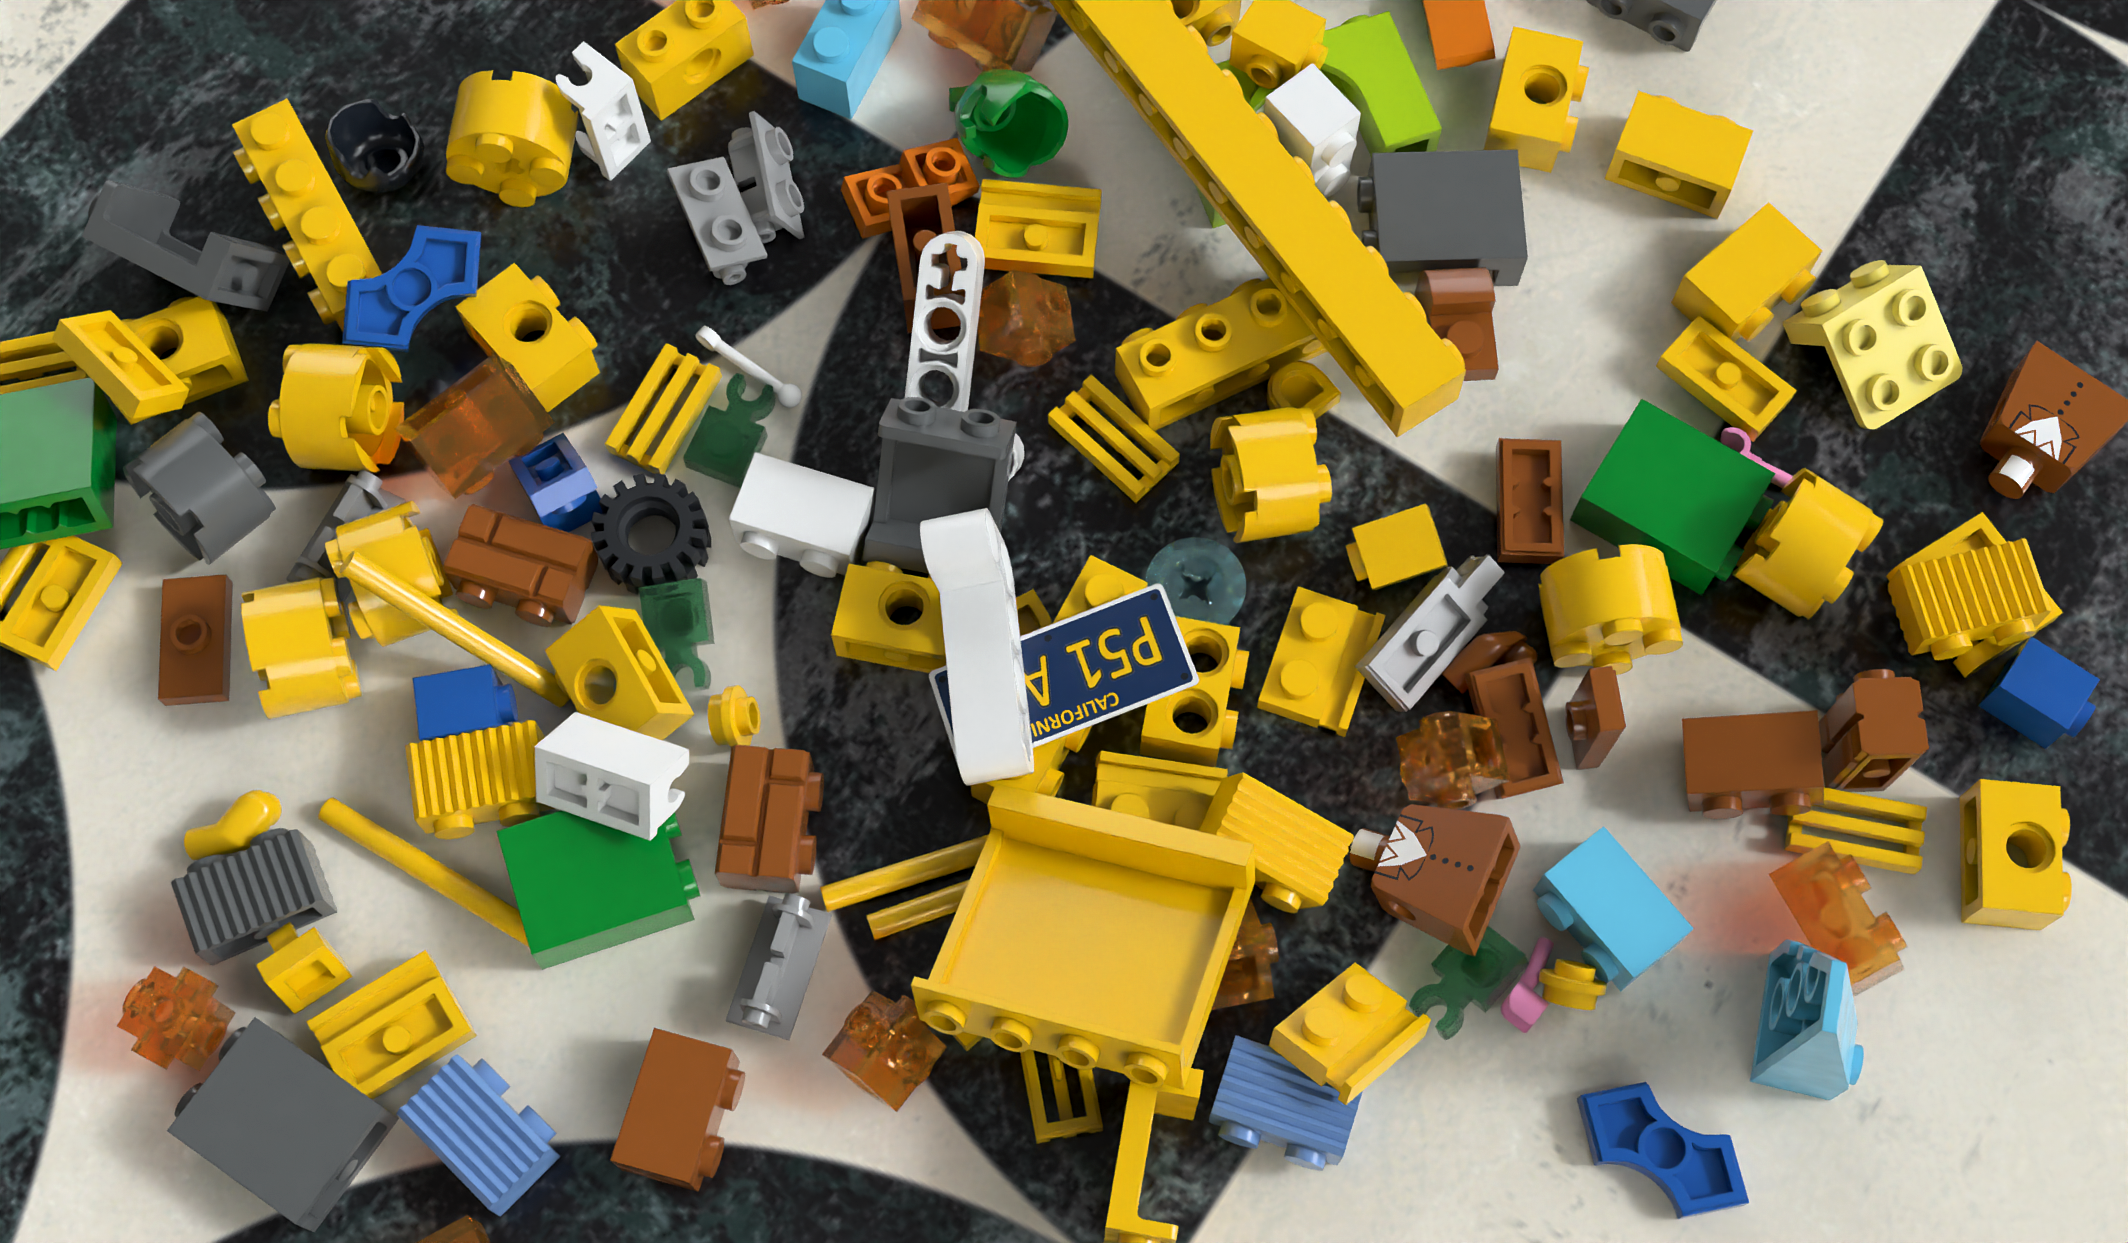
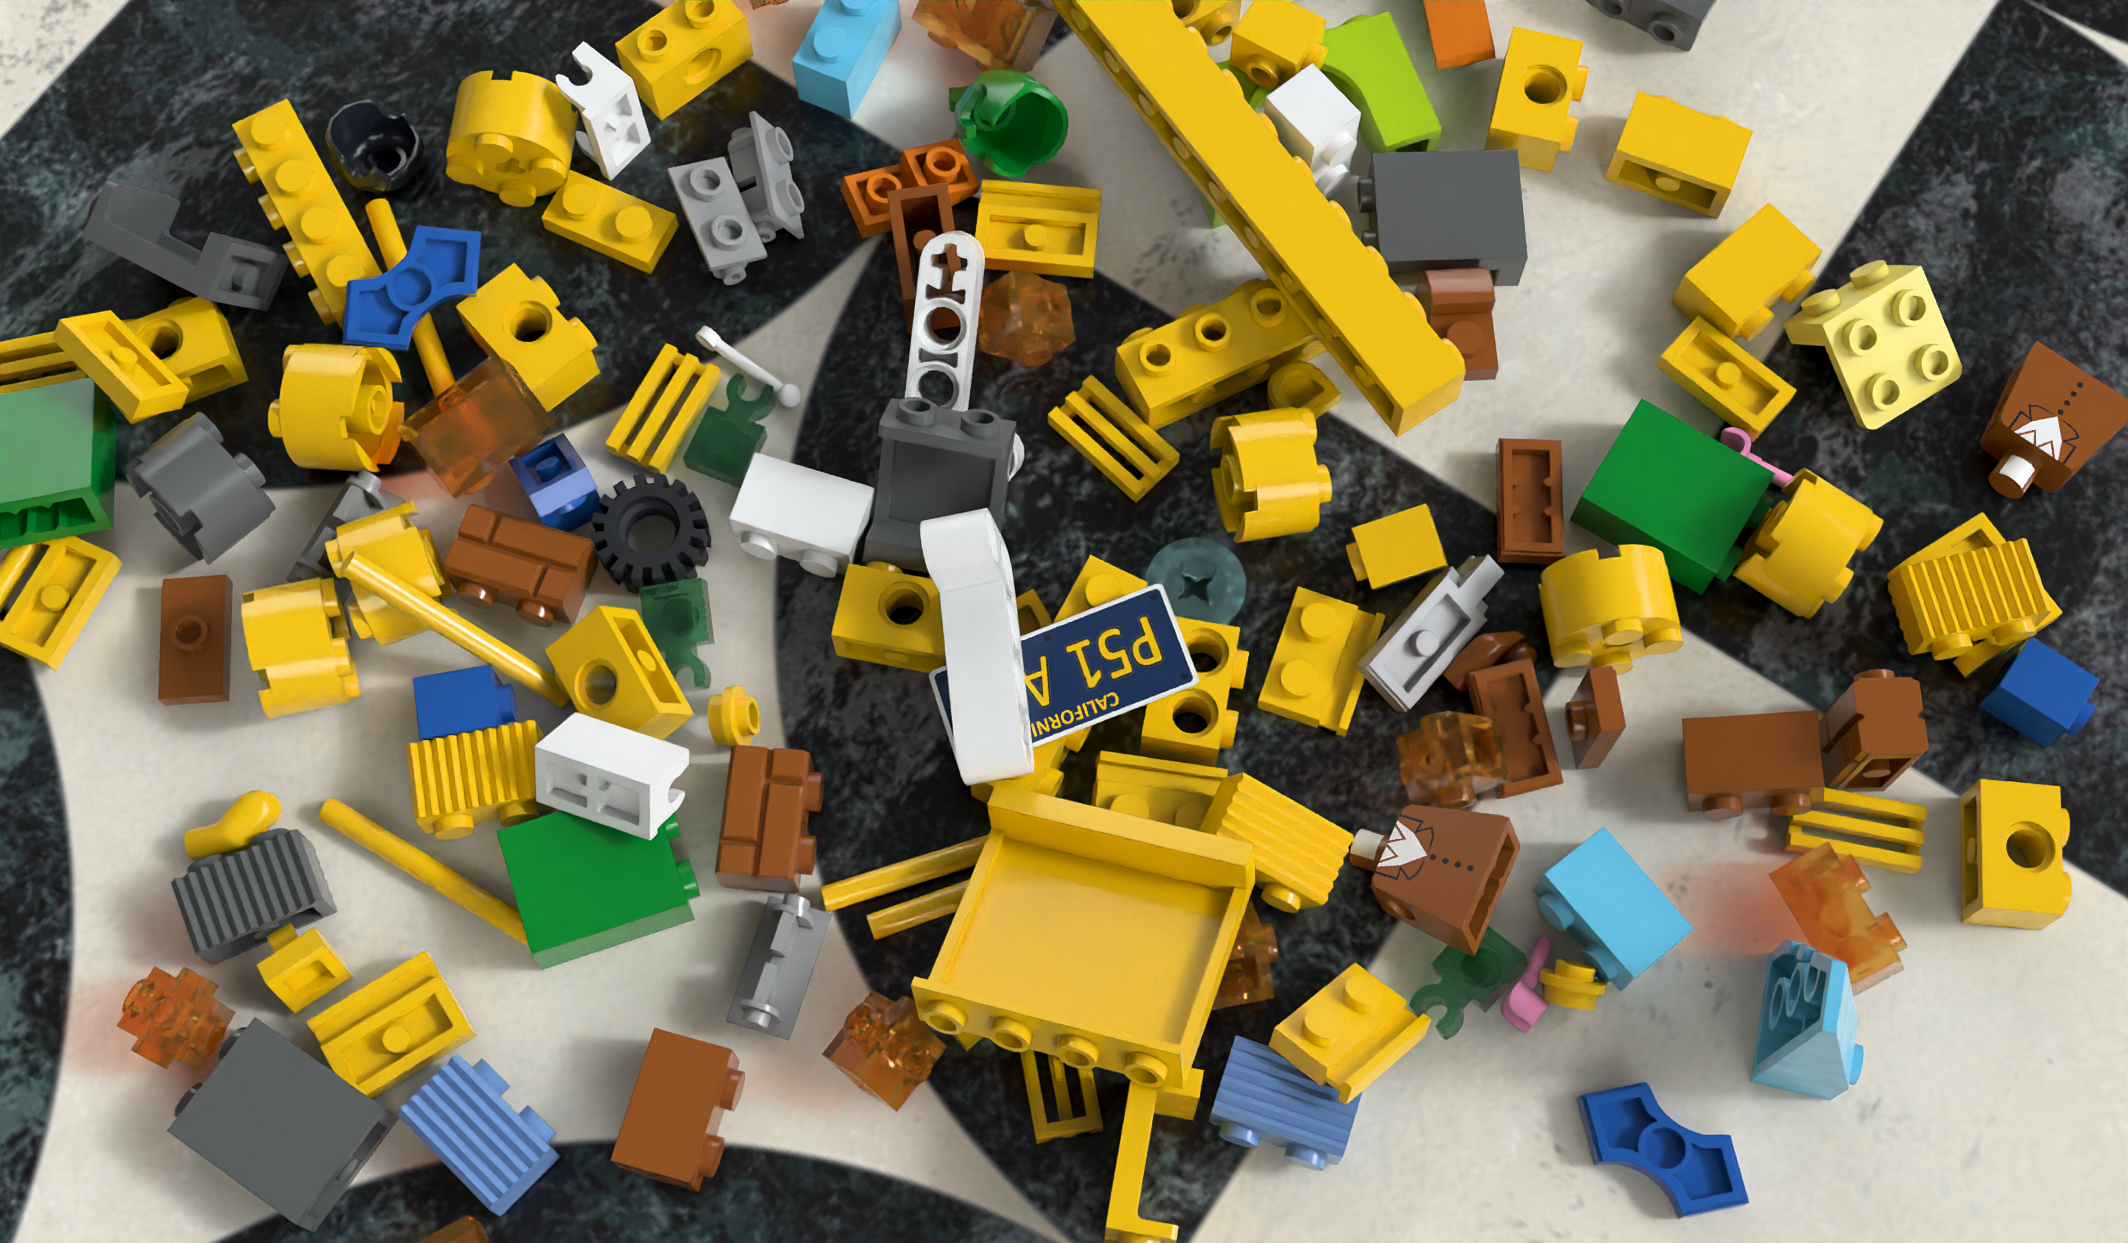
none -> yellow bar [365,199,464,414]
none -> yellow plate [541,170,679,274]

